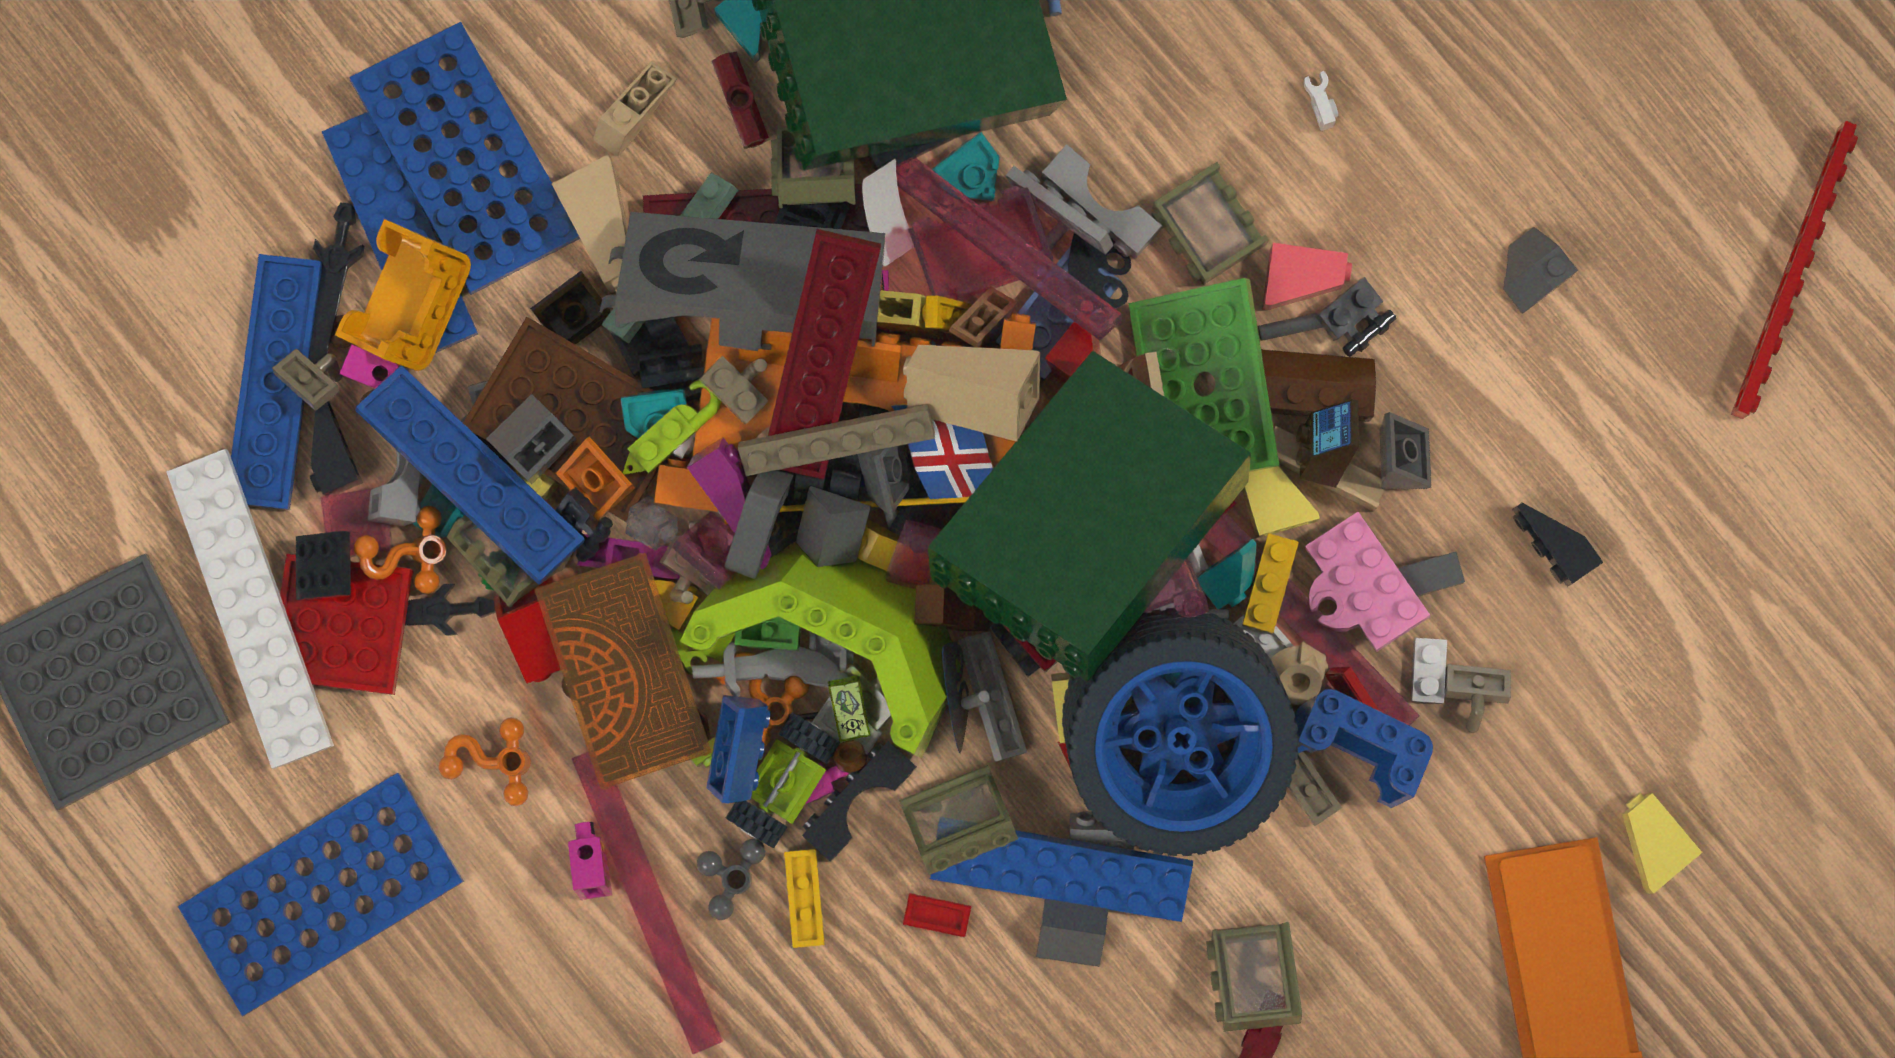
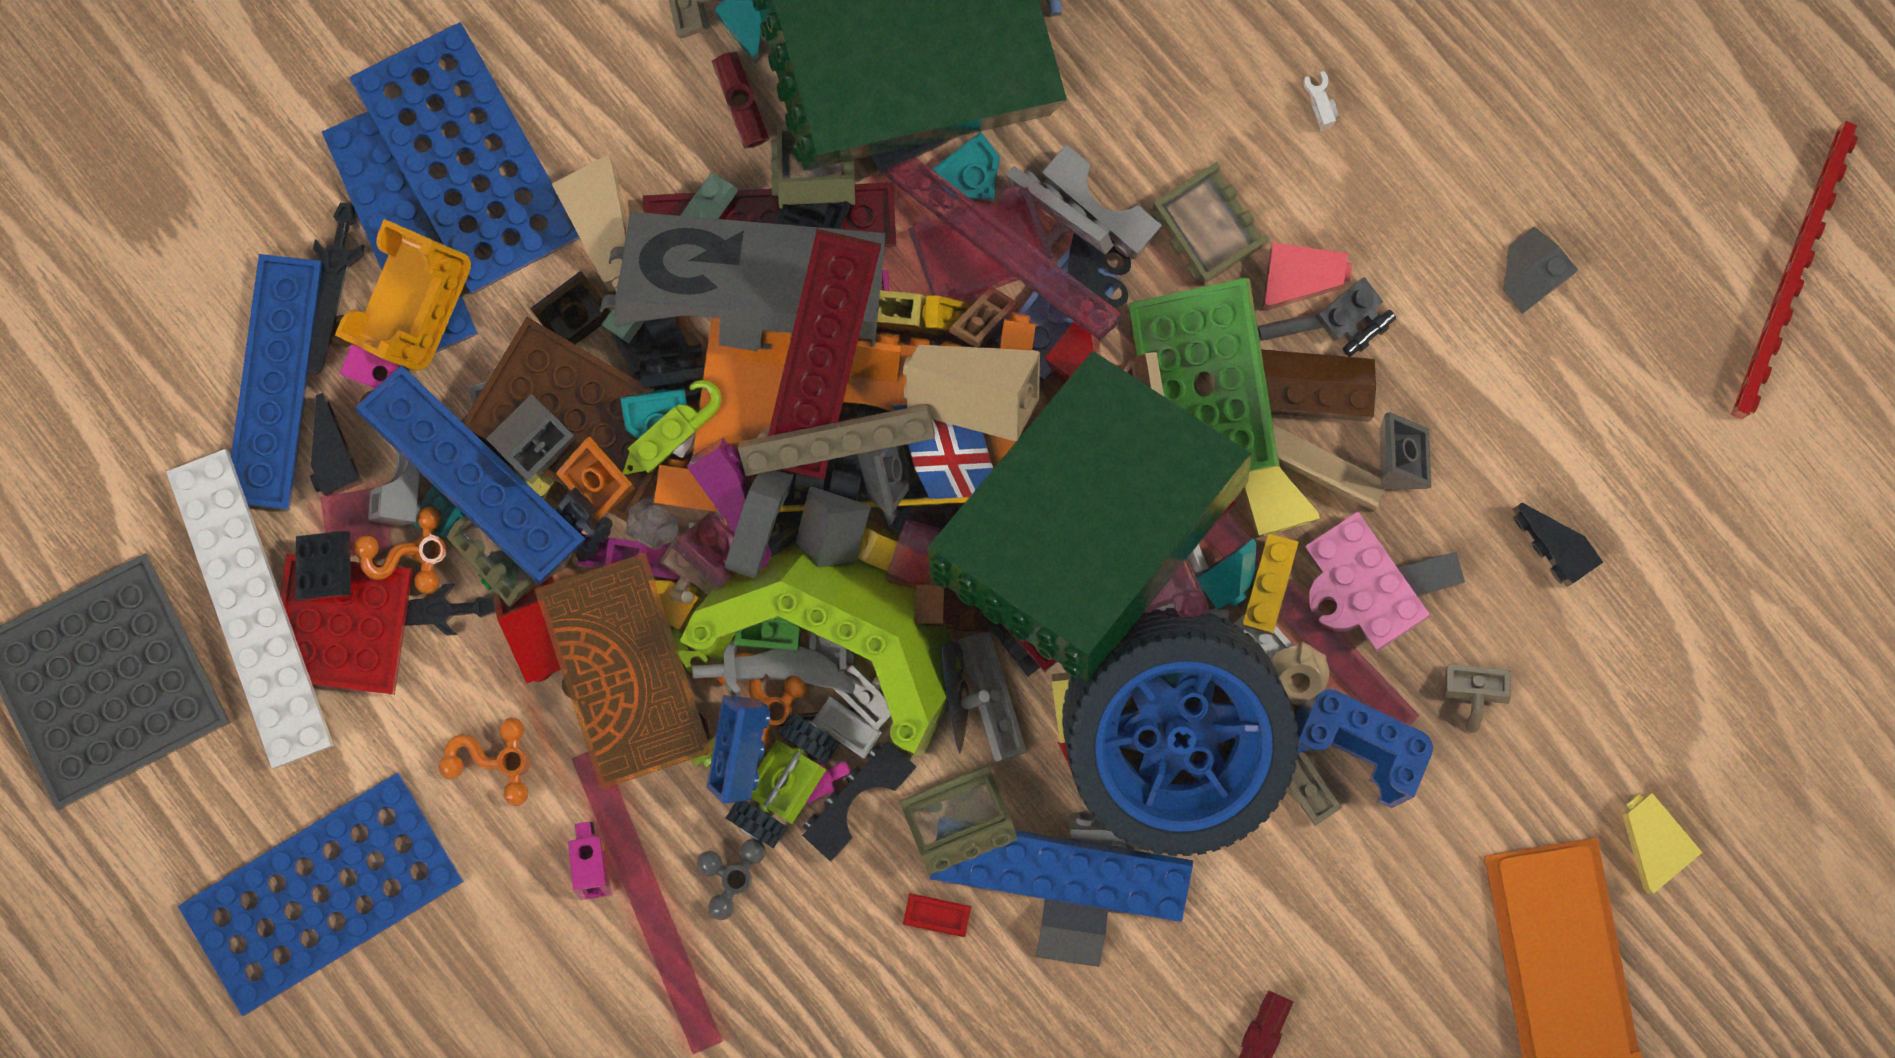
dark tan plate [272,349,342,411] -> none
tan slope [593,61,677,157] -> none
dark tan plate [699,356,768,424] -> none
yellow plate [784,849,825,948] -> none
tile [828,675,871,742] -> none
reddish brown tile [833,740,867,773] -> none
white sticker [862,159,916,267] -> none
window [1206,922,1302,1032] -> none
dark brown slope [1296,399,1359,488] -> none
red tile [1325,667,1379,711] -> none
white plate [1411,638,1447,704] -> none

